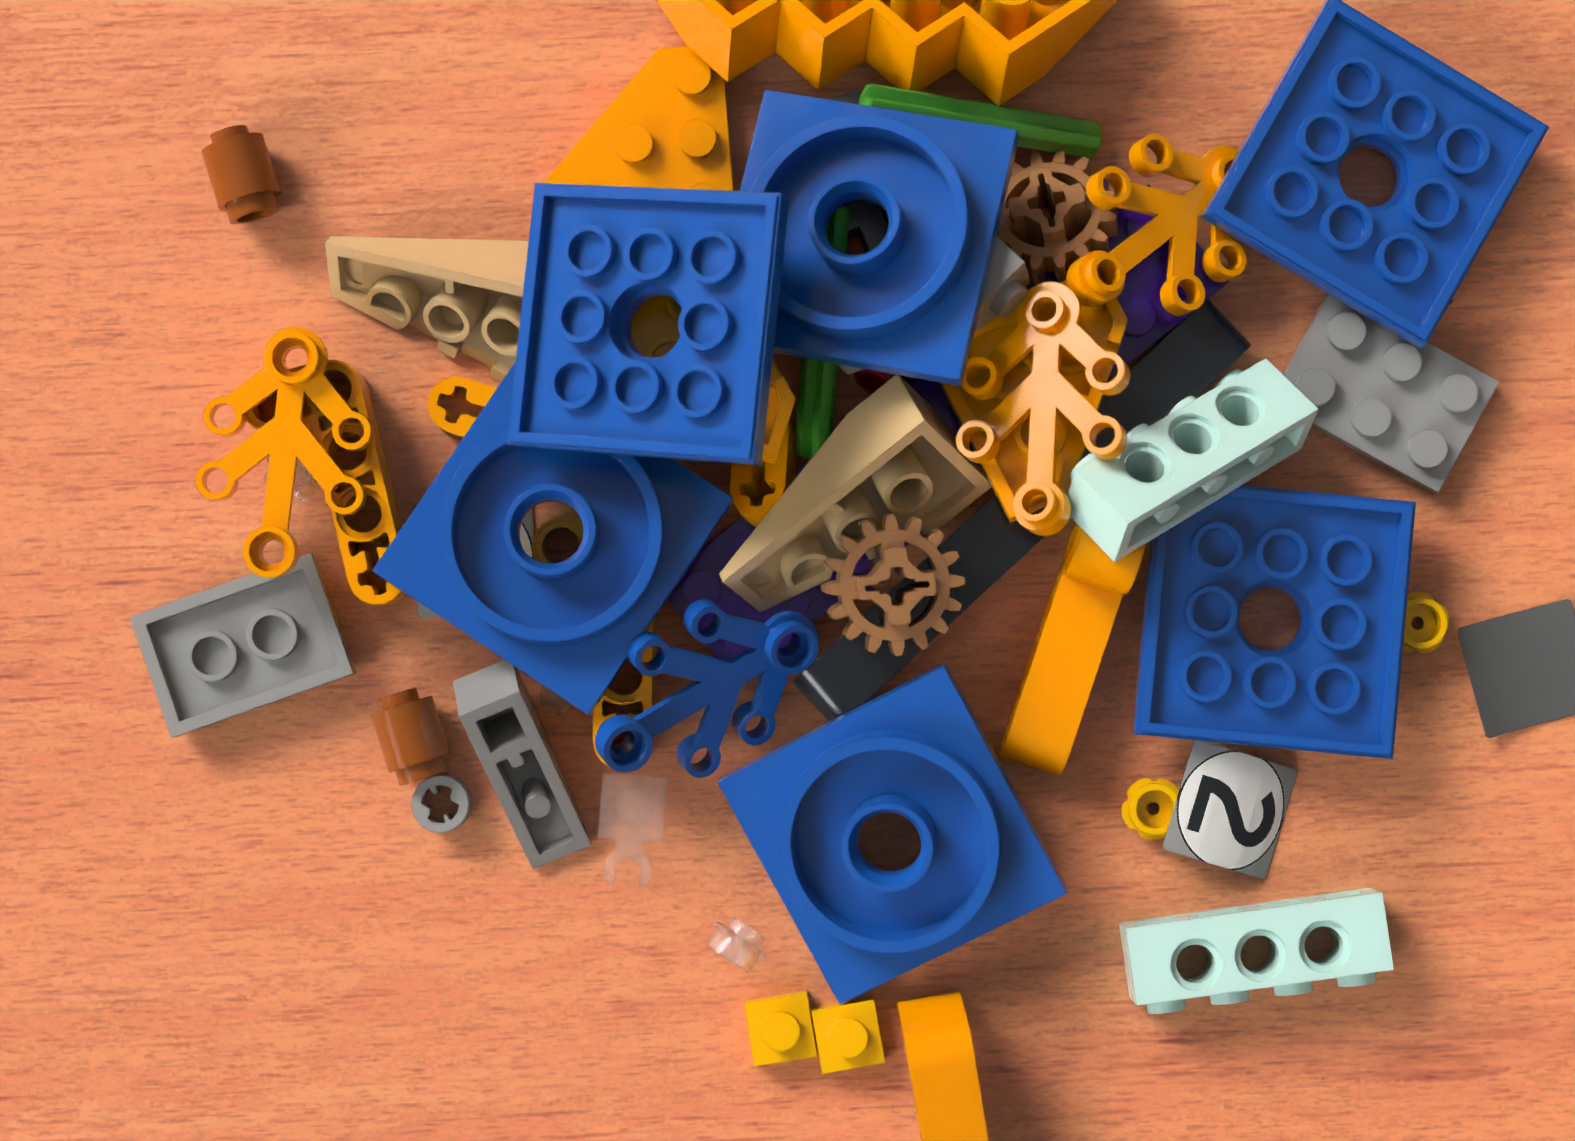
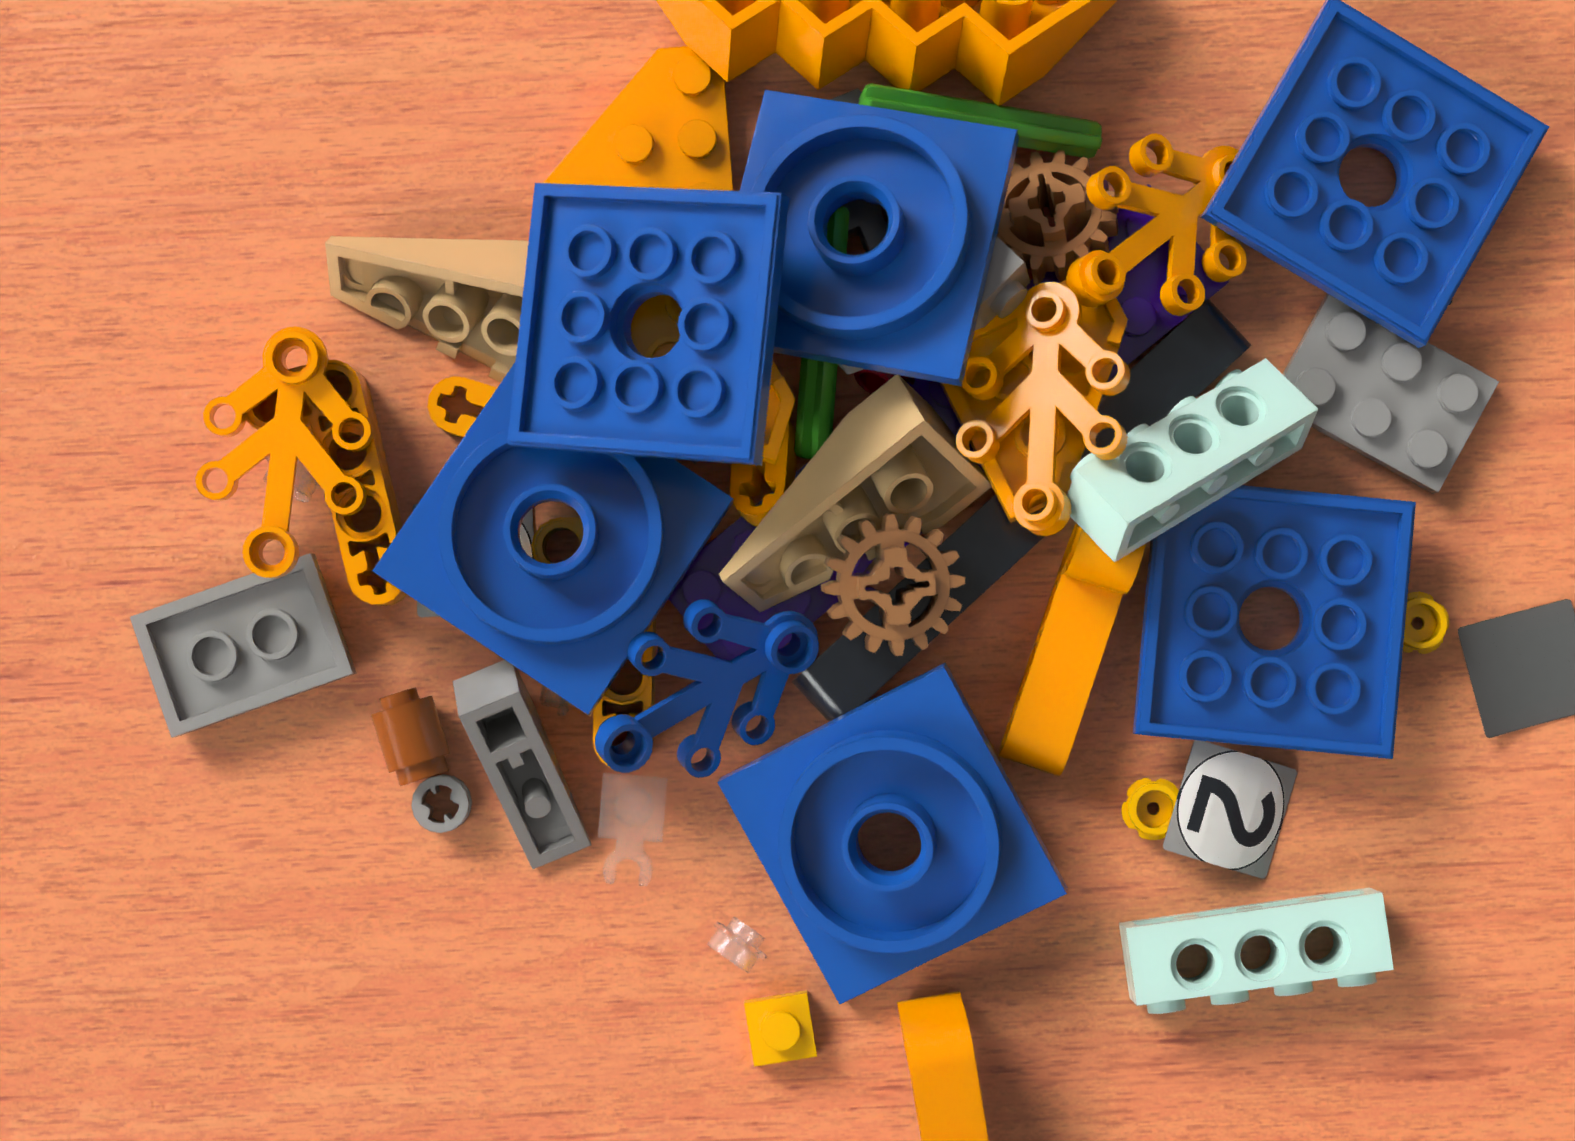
dark orange brick [201,125,281,224] -> none
yellow plate [811,997,885,1074] -> none

